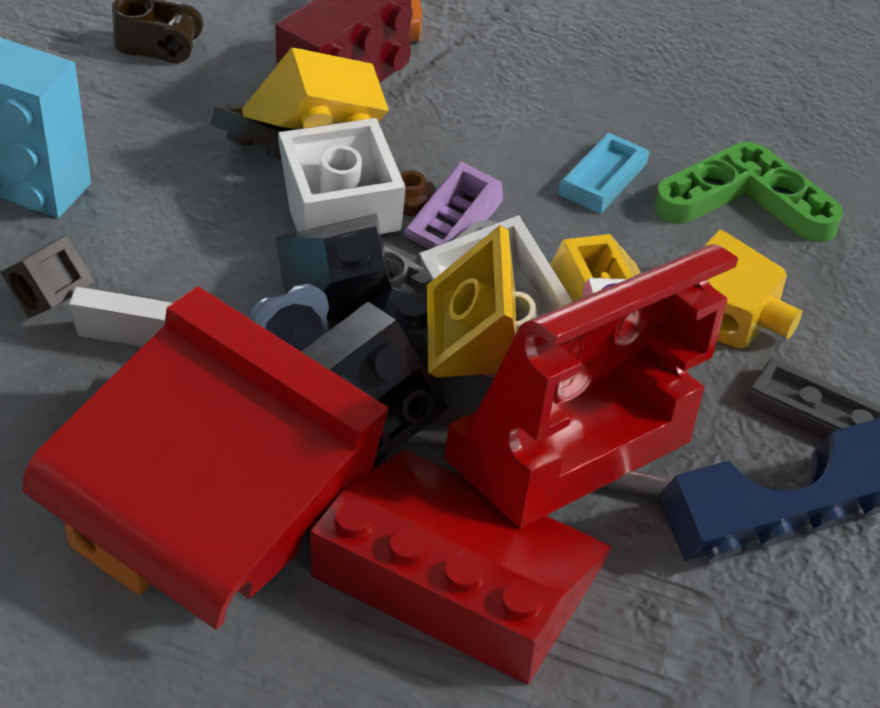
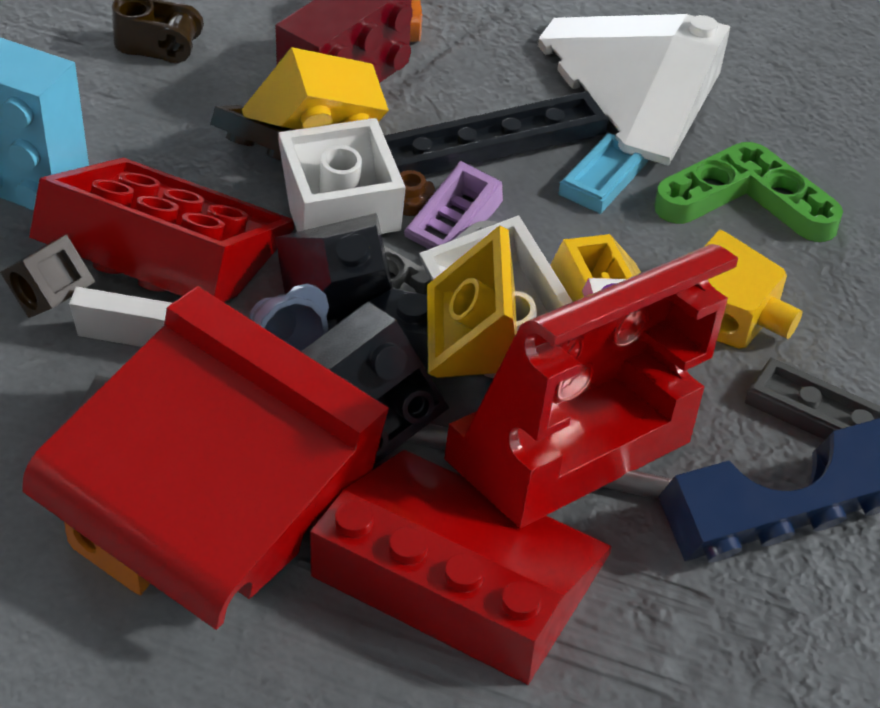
none -> red slope [29,157,295,302]
none -> black plate [384,91,608,175]
none -> white slope [538,14,730,166]

